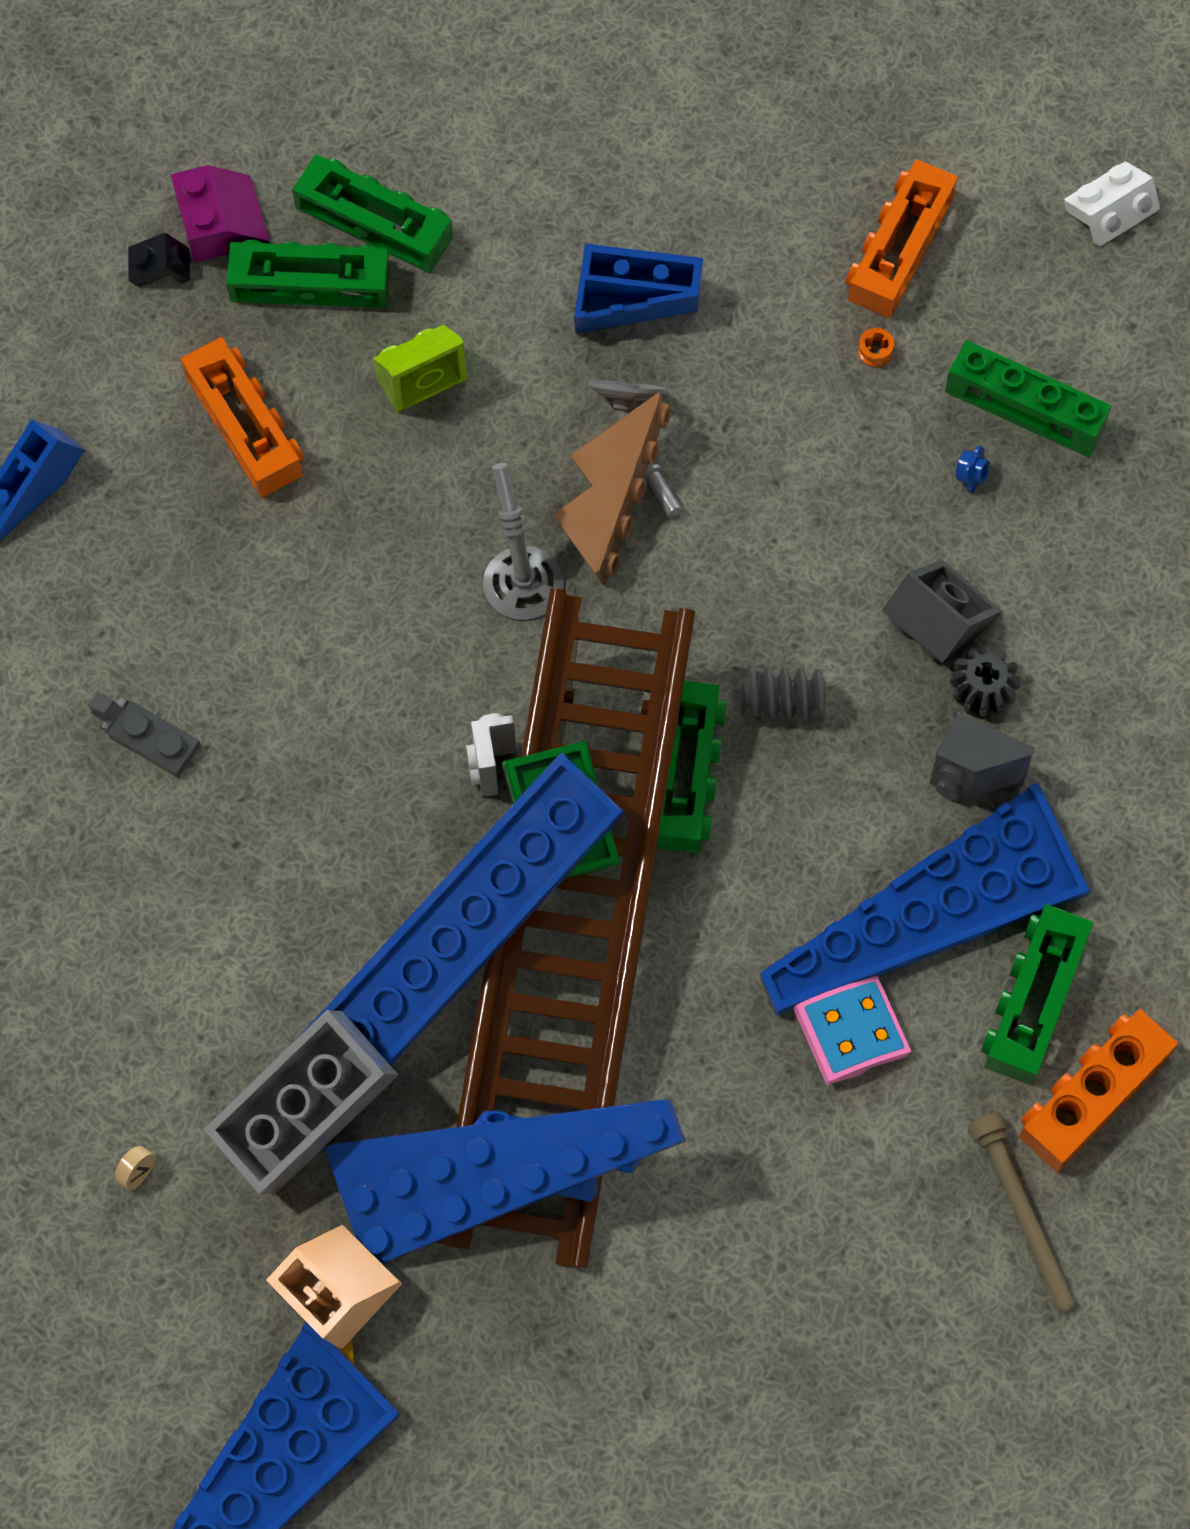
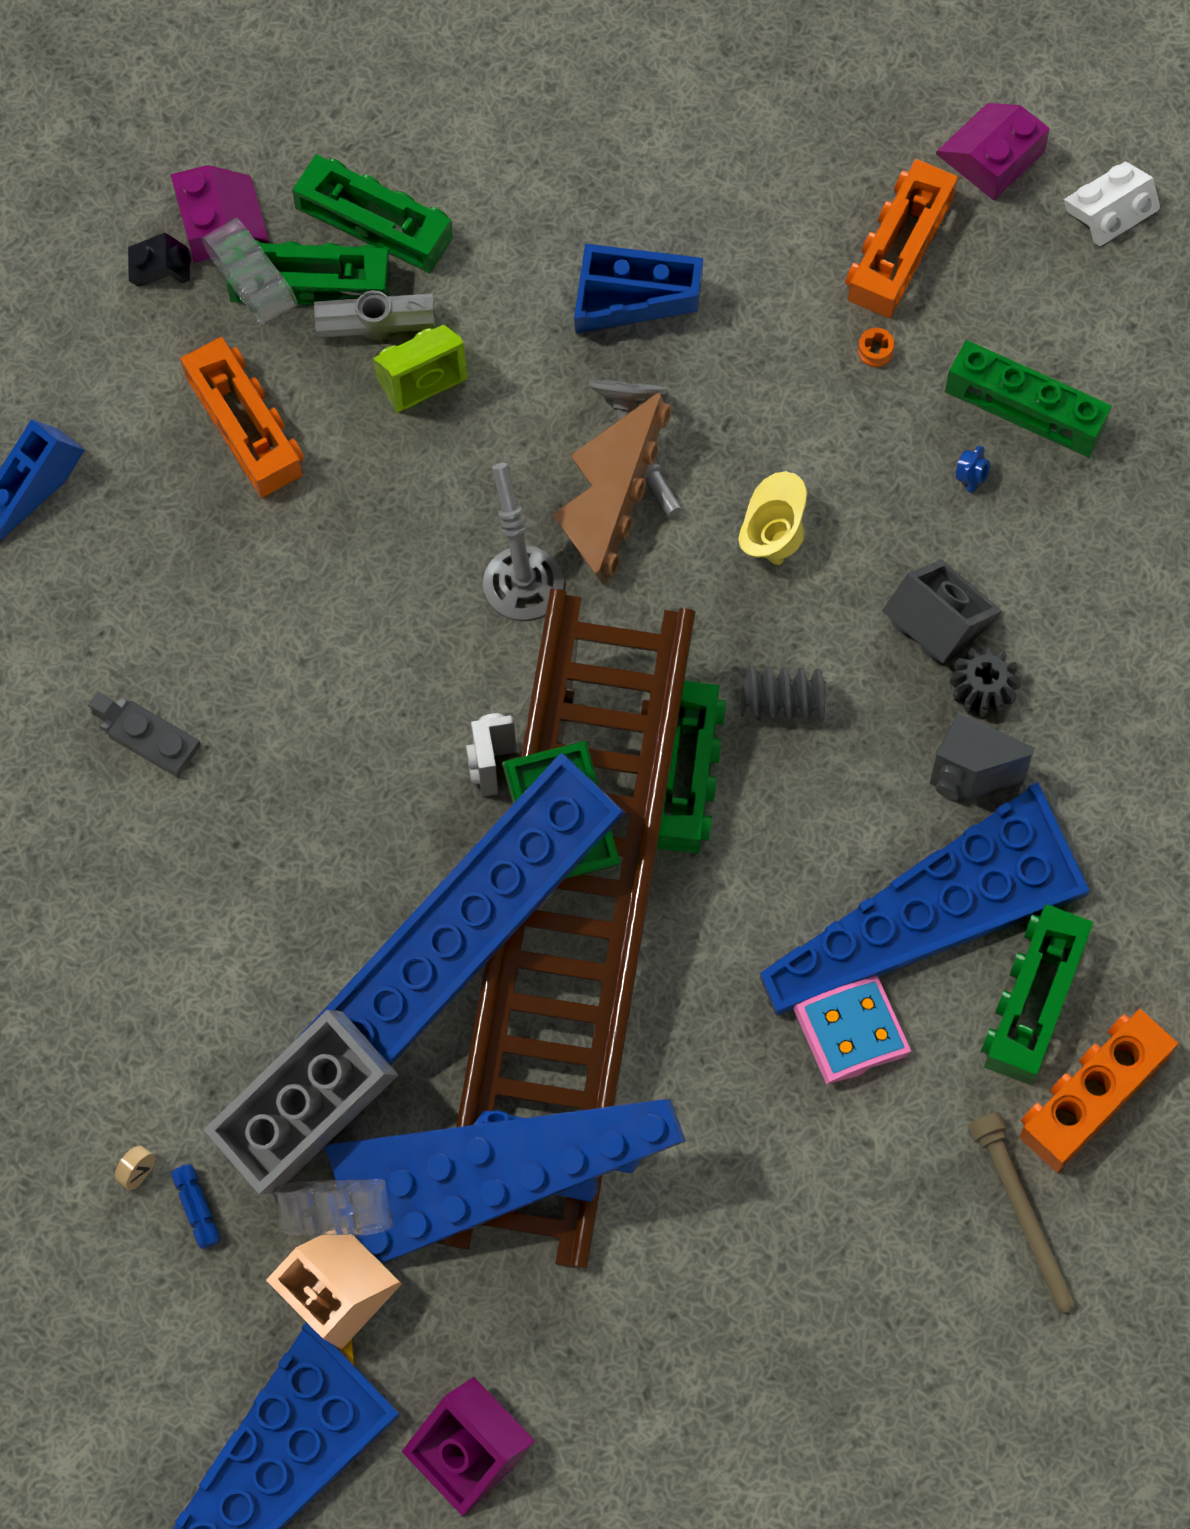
none -> blue axle [171,1164,221,1249]
none -> clear beam [202,218,298,326]
none -> clear beam [273,1179,393,1235]
none -> light grey piece [314,290,435,341]
none -> magenta slope [401,1377,535,1517]
none -> light yellow piece [738,471,807,565]
none -> magenta slope [936,103,1050,201]

